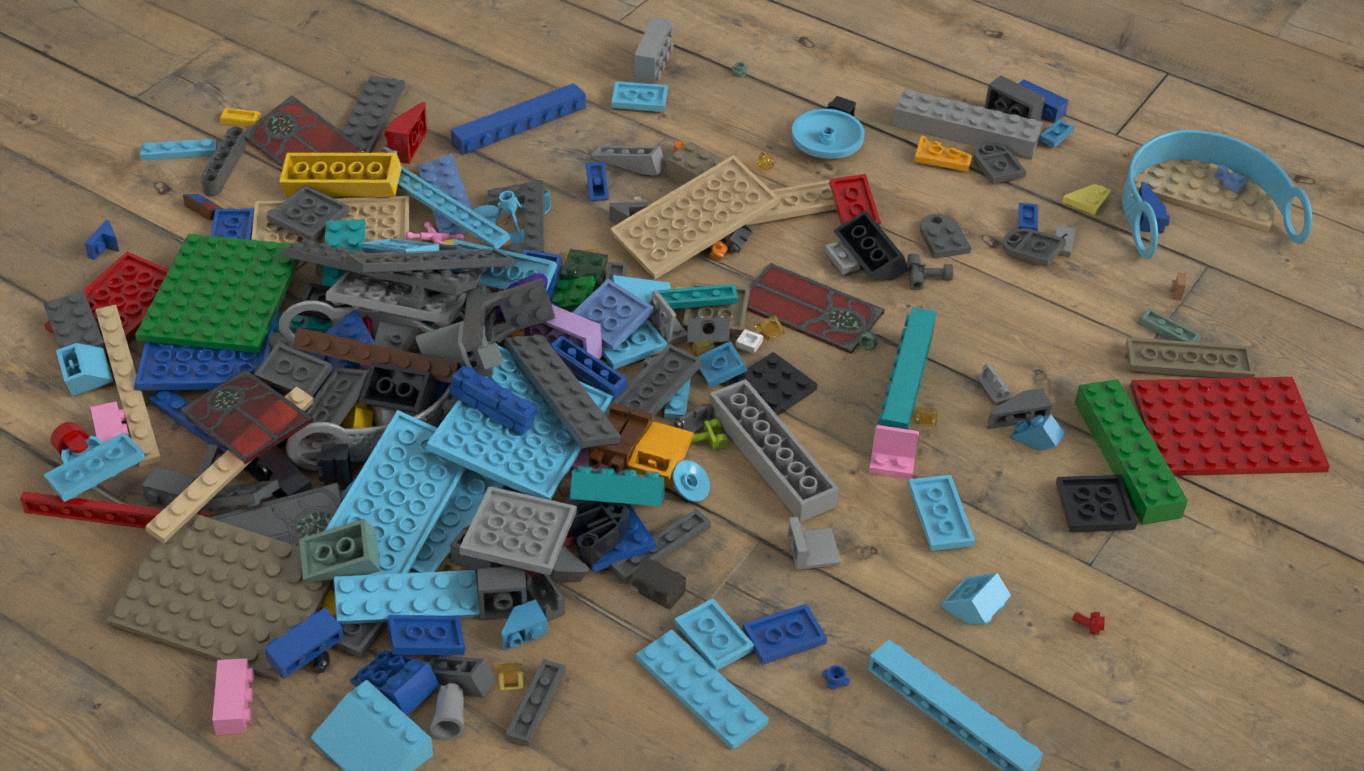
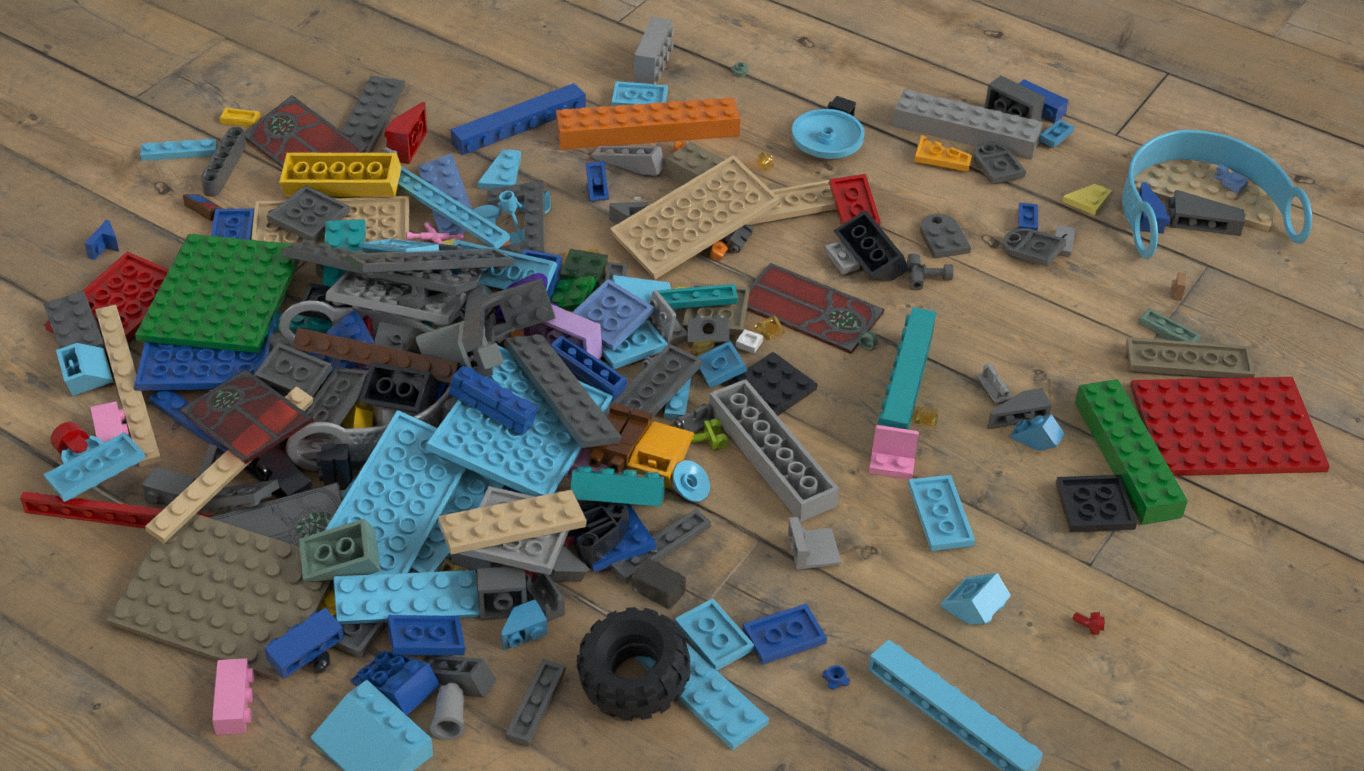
clear yellow slope [498,663,524,691] -> none
none -> tan plate [438,490,586,554]
none -> medium azure wing [477,150,521,190]
none -> orange brick [556,97,740,150]
none -> black tyre [577,607,691,721]
none -> dark grey slope [1168,190,1245,236]

